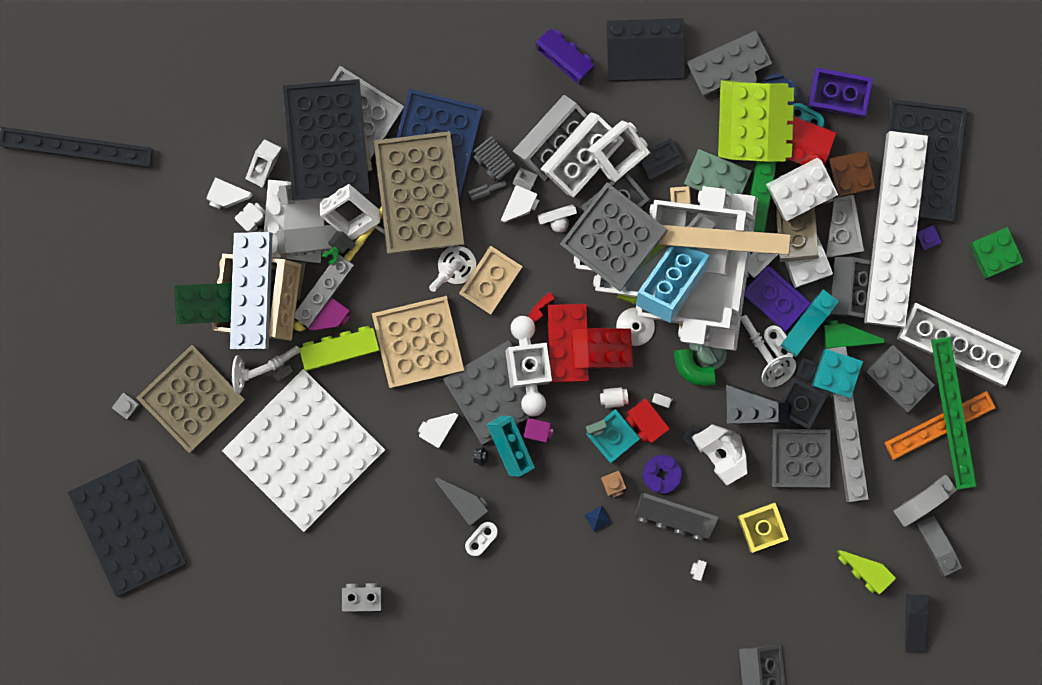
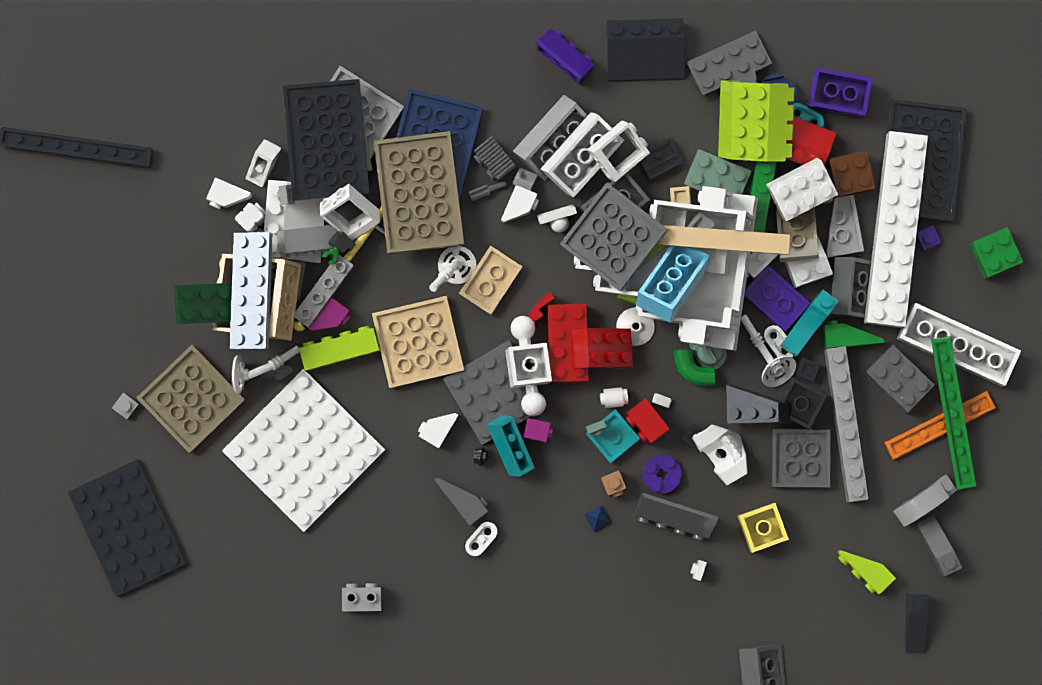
teal brick [811,349,863,399] -> none

